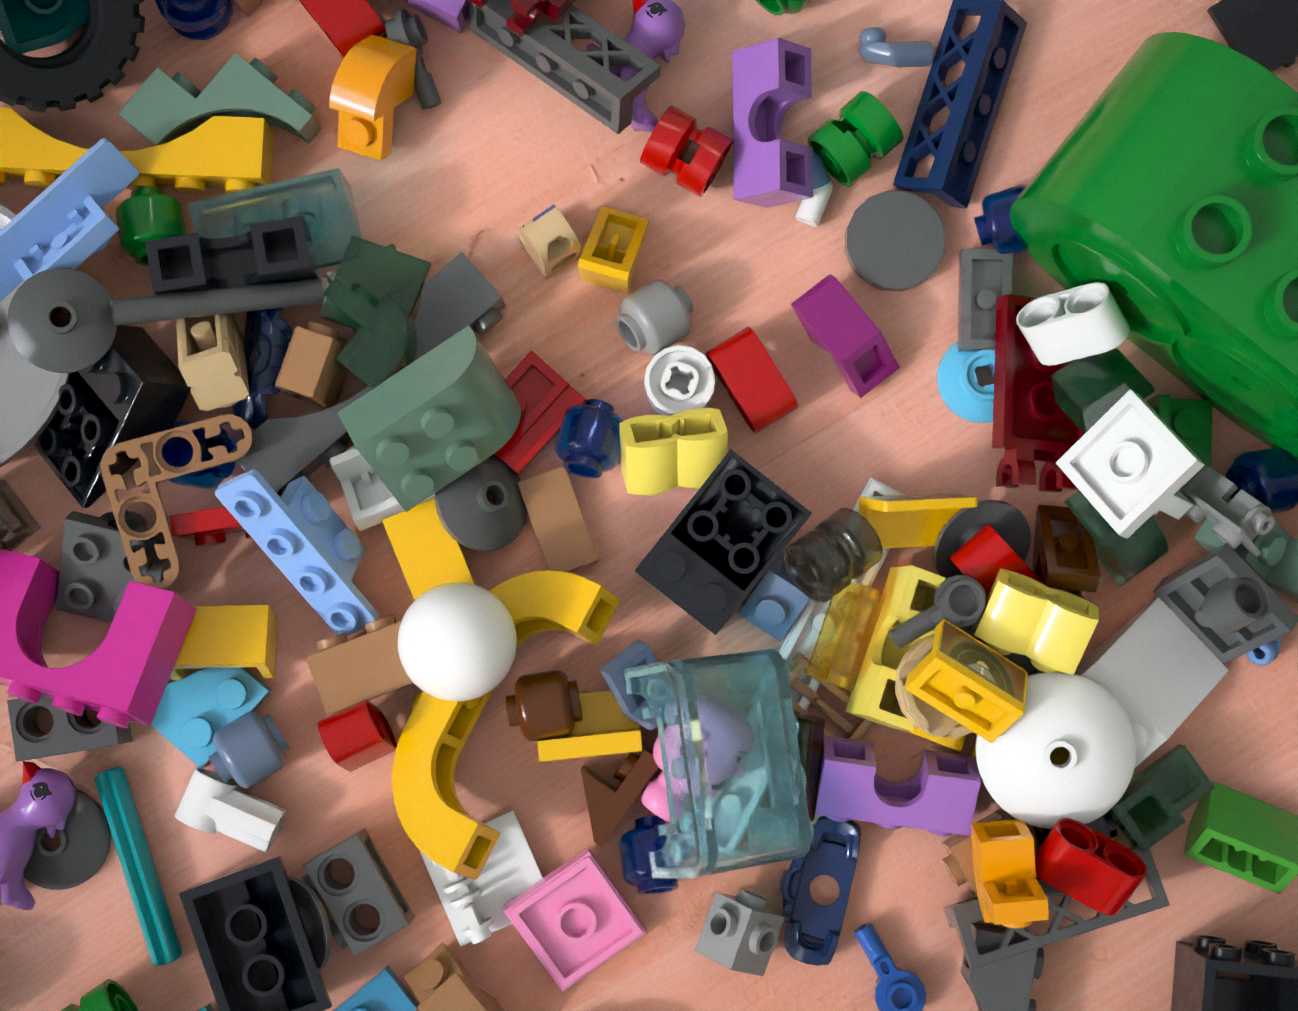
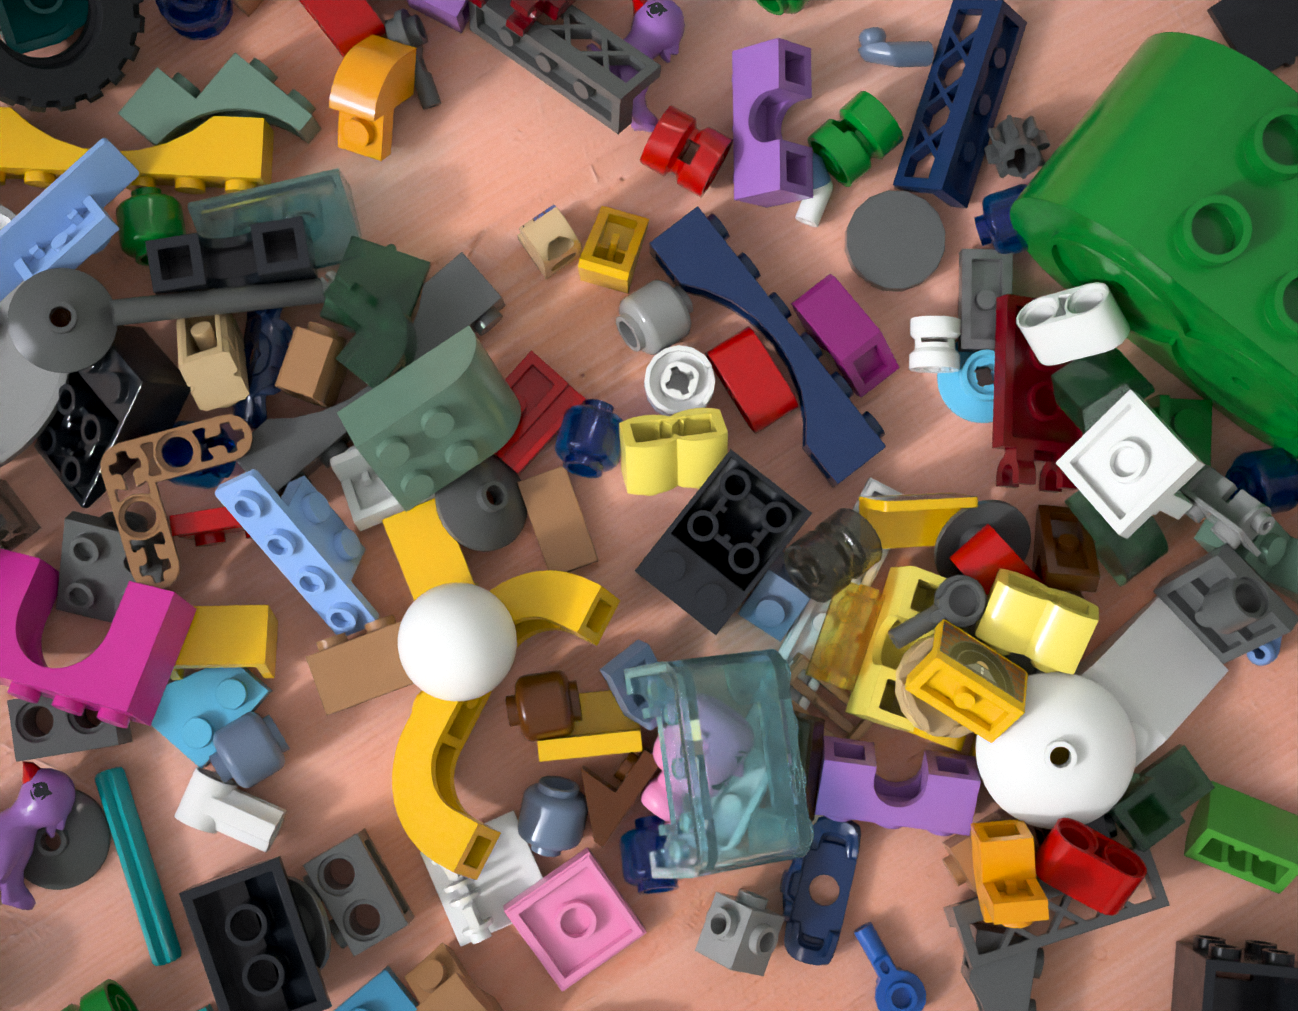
red beam [318,699,397,772] -> none
none -> sand blue head [517,776,588,857]
none -> dark blue arch [649,206,886,488]
none -> white wheel [909,316,961,373]
none -> dark grey gear [984,115,1050,179]

